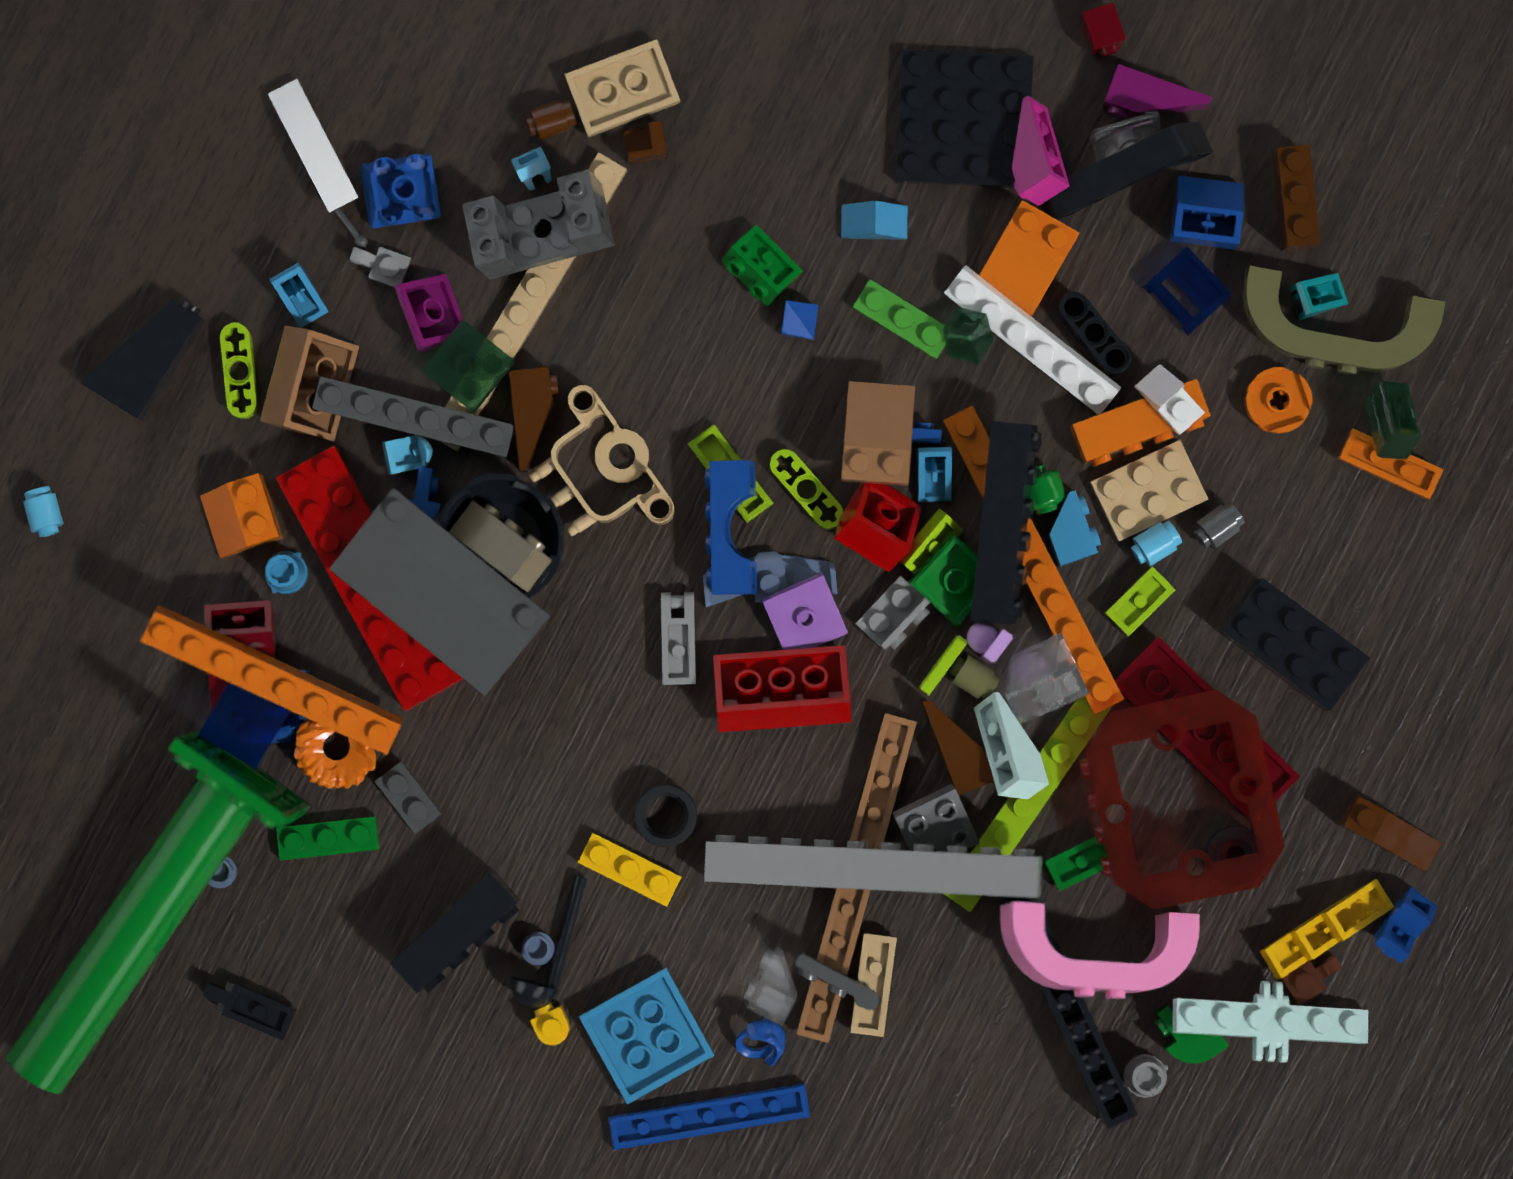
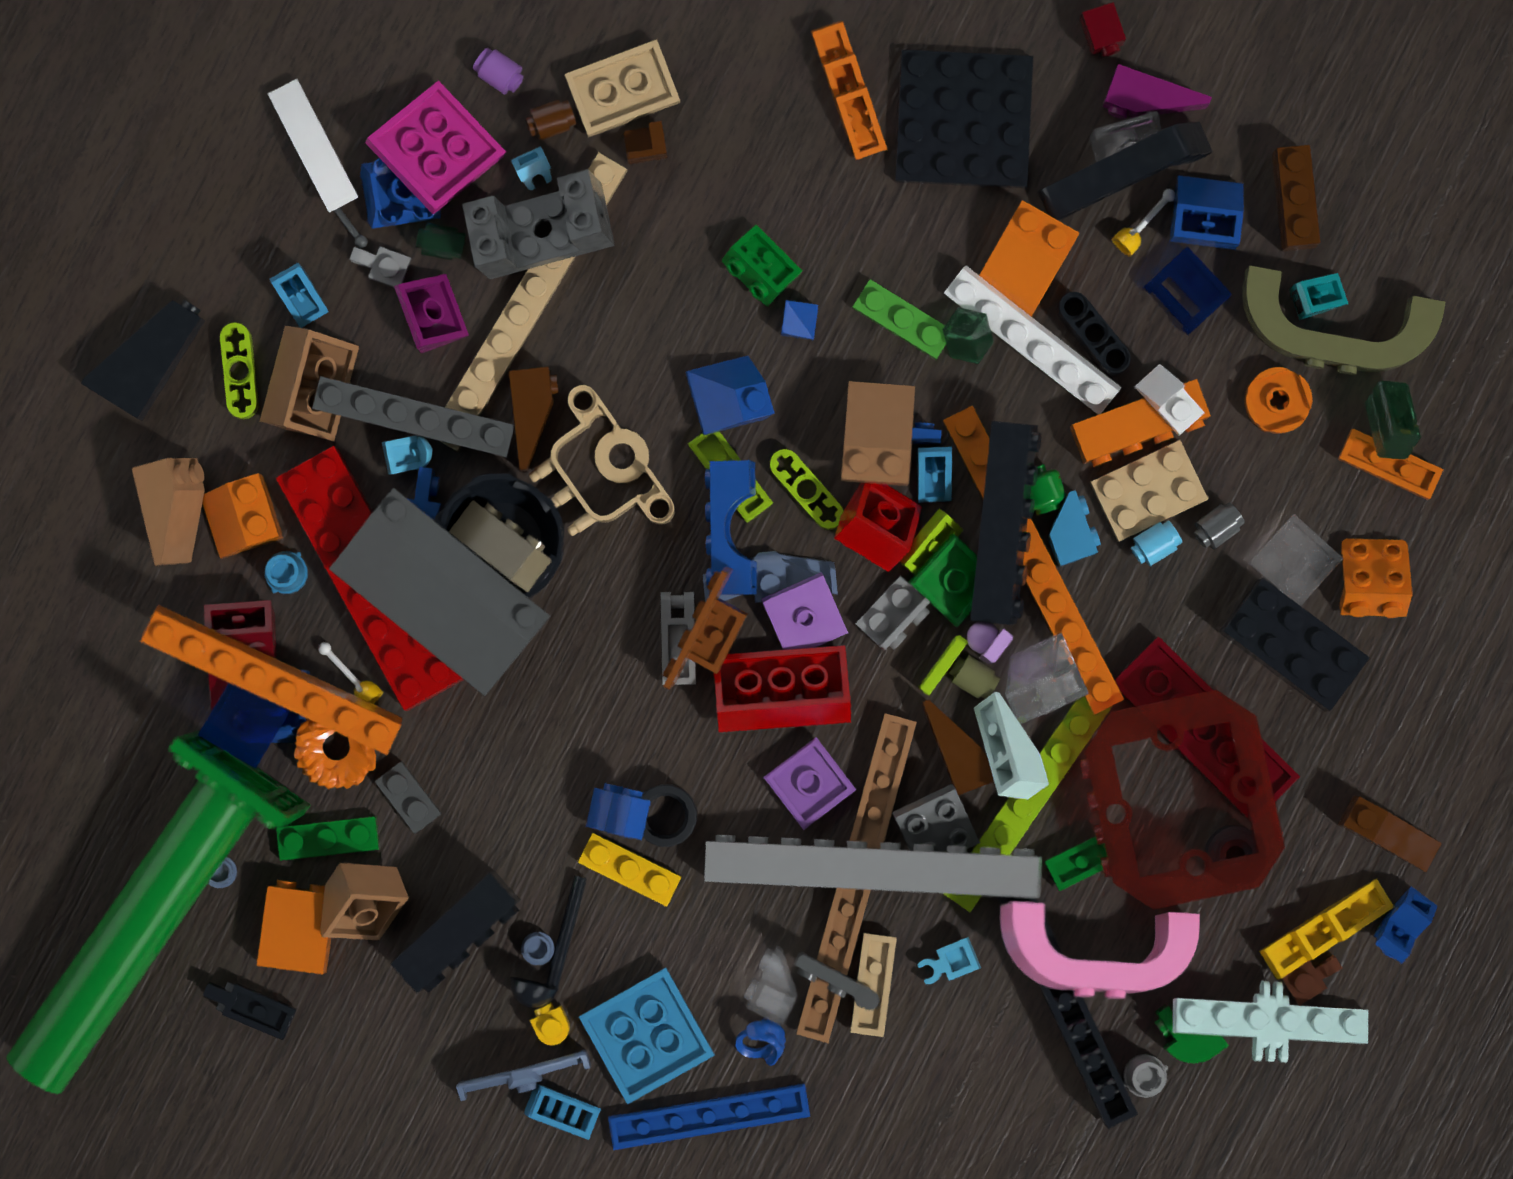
medium azure brick [23,486,64,537] -> none
clear green plate [421,319,516,413] -> none
dark azure slope [841,201,907,240] -> none
dark pink slope [1012,96,1070,206] -> none
lime plate [1105,566,1175,637] -> none
none -> medium nougat slope [132,458,205,566]
none -> orange brick [257,880,331,974]
none -> hinge [318,642,383,704]
none -> medium nougat slope [320,863,409,940]
none -> dark pink plate [365,80,506,215]
none -> clear green brick [416,222,466,261]
none -> sand blue plate [456,1049,591,1101]
none -> medium lavender brick [473,48,524,94]
none -> dark azure slope [524,1083,601,1140]
none -> blue brick [586,783,650,840]
none -> dark orange bracket [663,566,748,690]
none -> blue slope [685,356,775,436]
none -> medium lavender plate [764,737,856,830]
none -> orange slope [811,20,887,160]
none -> medium azure plate [917,937,981,984]
none -> hinge [1112,189,1175,257]
none -> clear plate [1248,514,1344,606]
none -> orange bracket [1339,539,1413,618]

